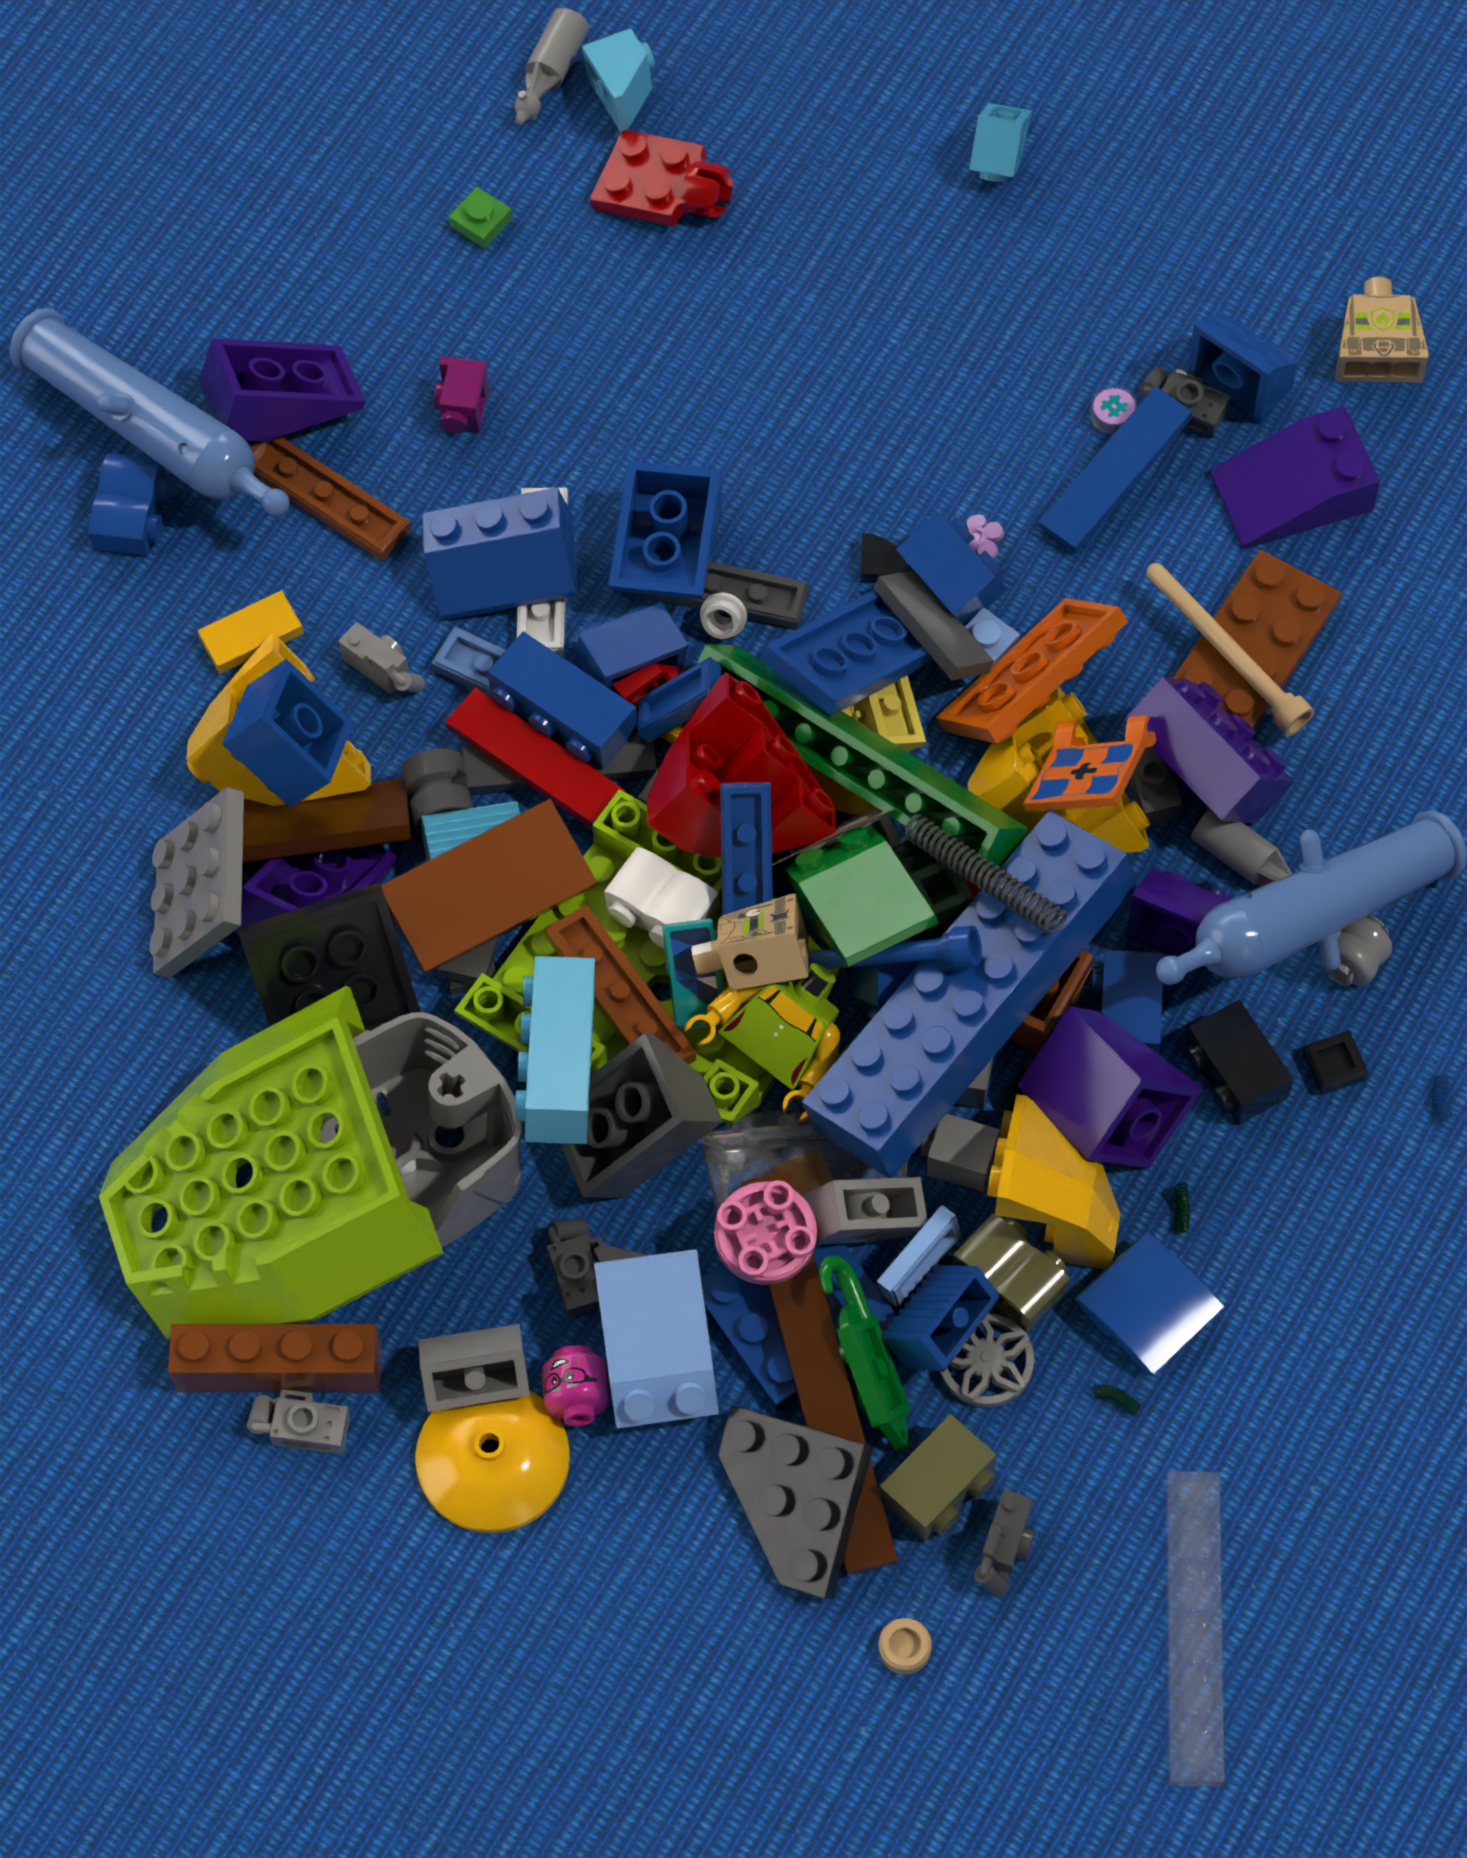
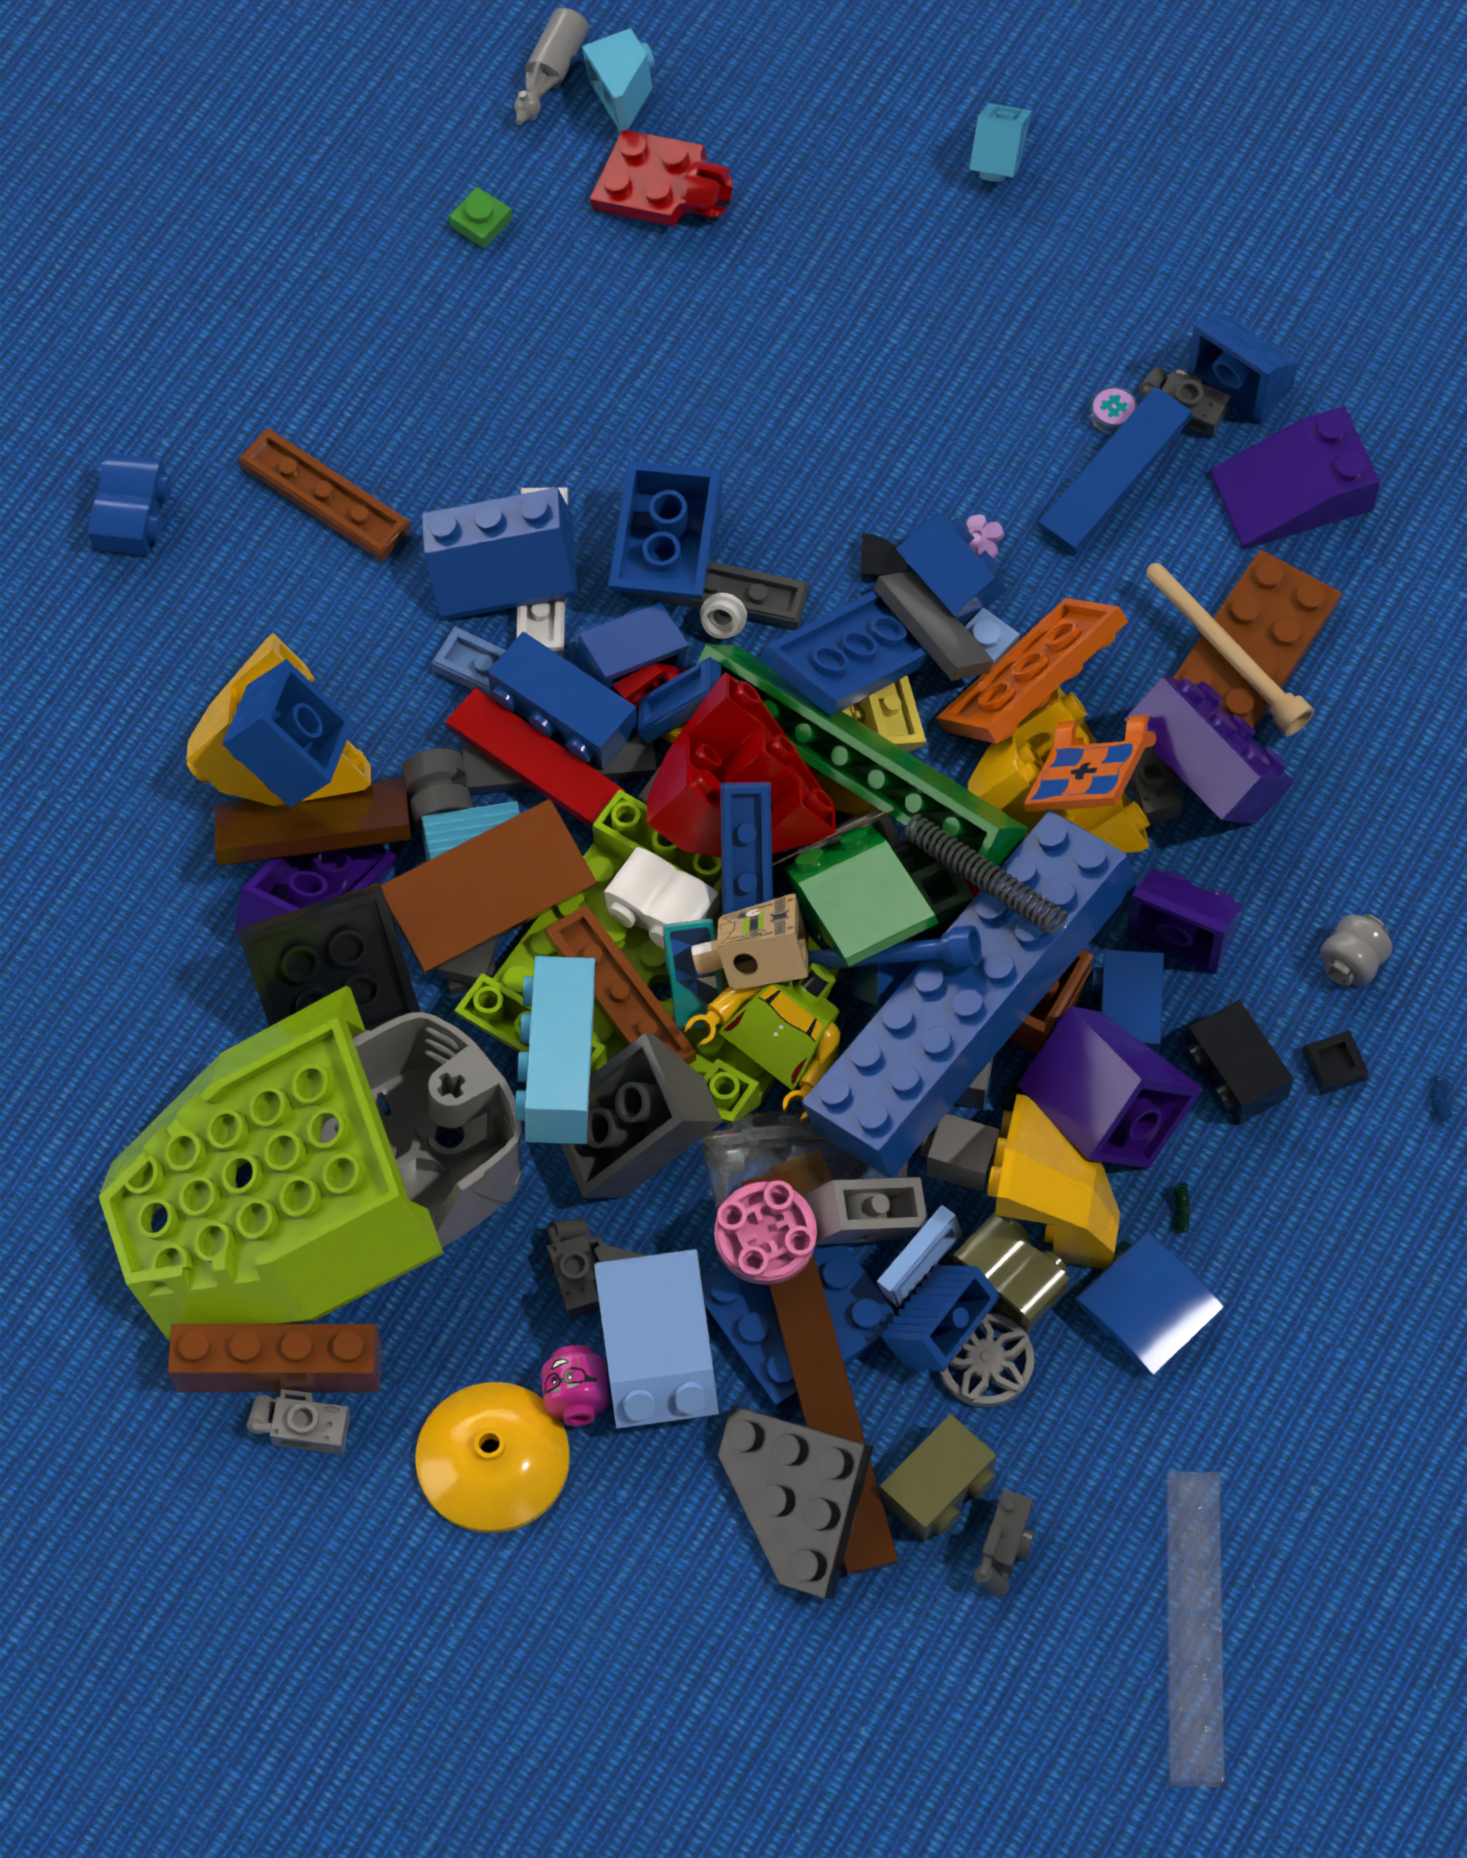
medium blue piece [9,308,290,516] -> none
light grey plate [149,787,244,978] -> none
yellow tile [197,590,304,674] -> none
dark purple slope [199,338,366,441] -> none
light grey piece [338,622,425,695] -> none
light grey brick [418,1324,530,1412] -> none
magenta brick [434,356,489,433] -> none
green plate [819,1255,911,1452] -> none
tan tile [879,1618,931,1675] -> none
dark green leg [1094,1384,1141,1416] -> none
medium blue piece [1156,810,1467,985] -> none
light grey wheel [1191,809,1292,886] -> none
tan torso [1335,277,1428,383] -> none

